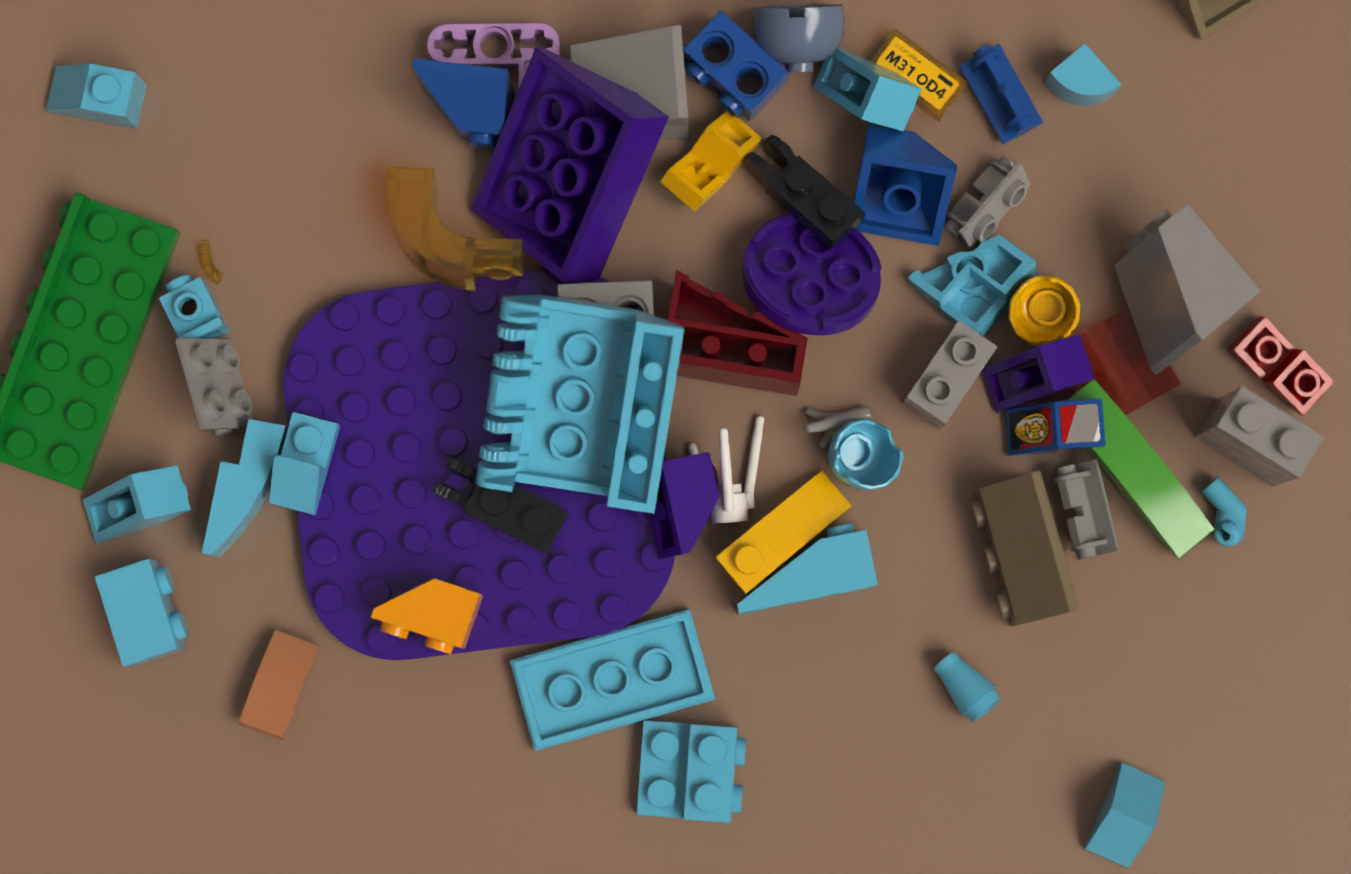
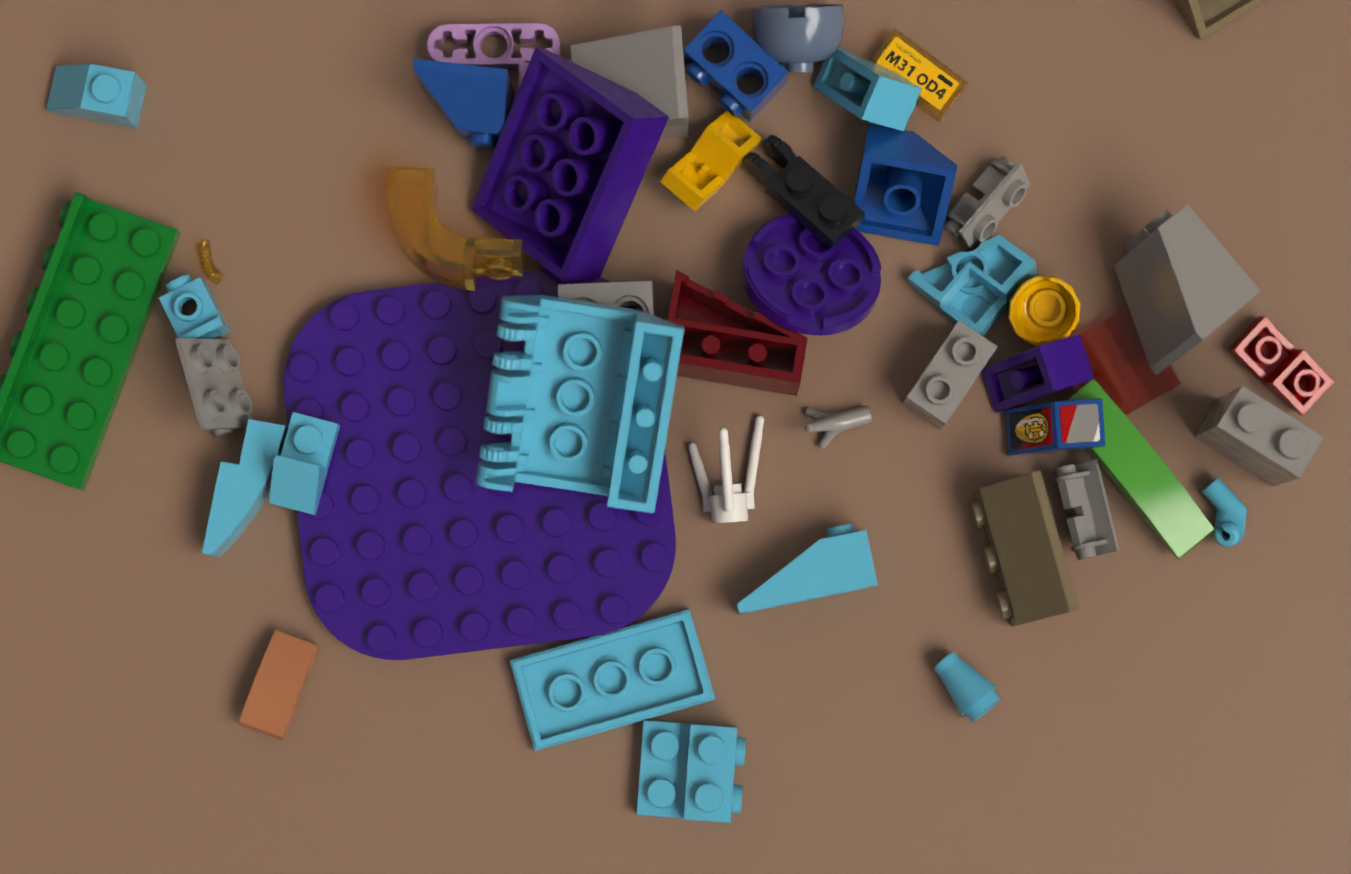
medium azure slope [83,465,191,544] -> none
medium azure brick [95,559,189,667] -> none
light orange slope [371,579,484,654] -> none
black hinge [432,456,569,555] -> none
dark purple slope [649,452,719,559] -> none
yellow slope [715,471,852,595] -> none
medium azure hair [828,418,904,491] -> none
blue hinge [959,44,1044,145] -> none
medium azure brick [1044,43,1122,106] -> none
medium azure slope [1084,762,1165,868] -> none

